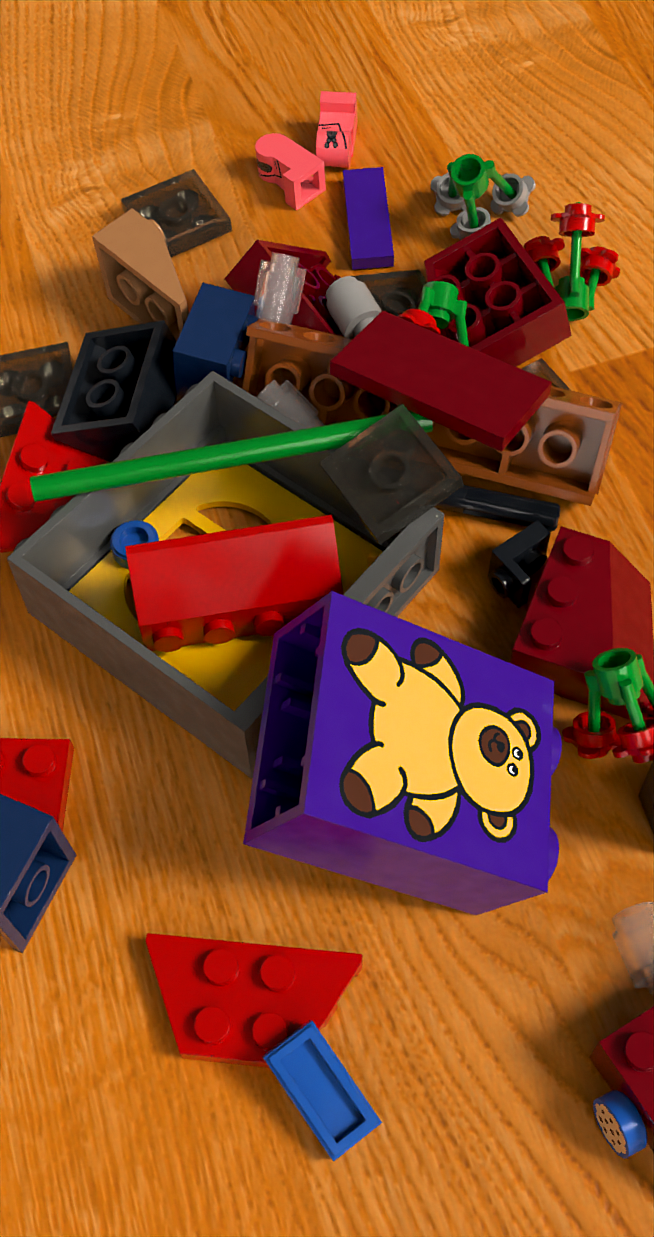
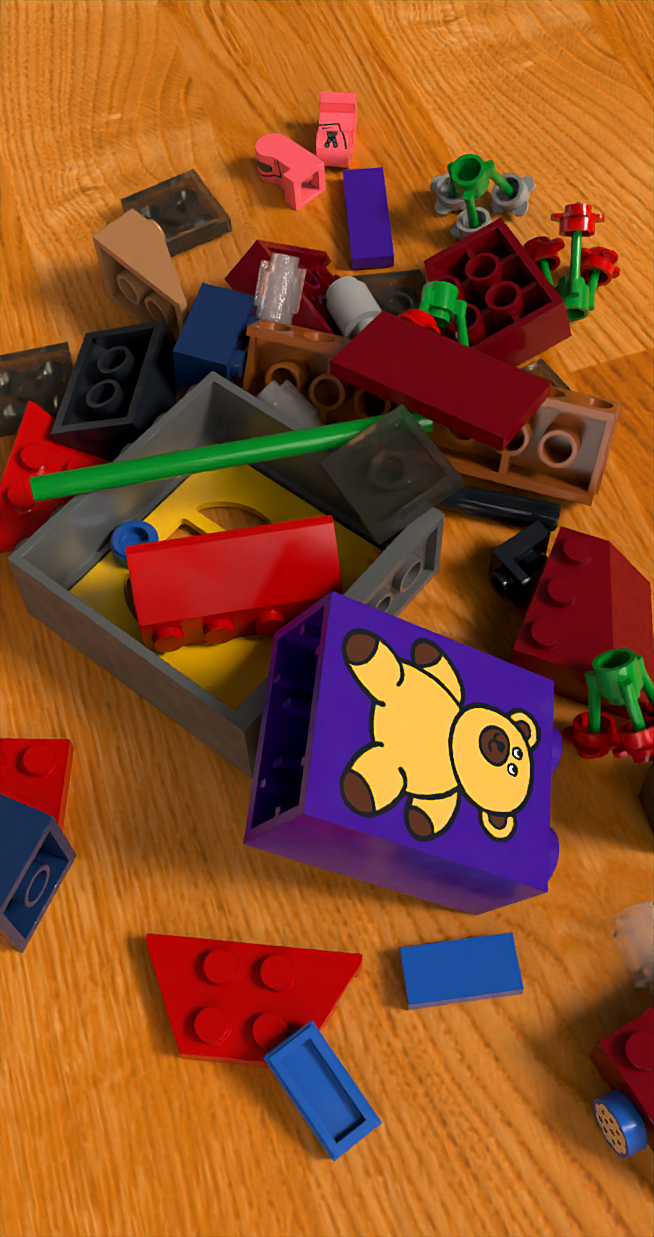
none -> blue tile [400,932,524,1010]

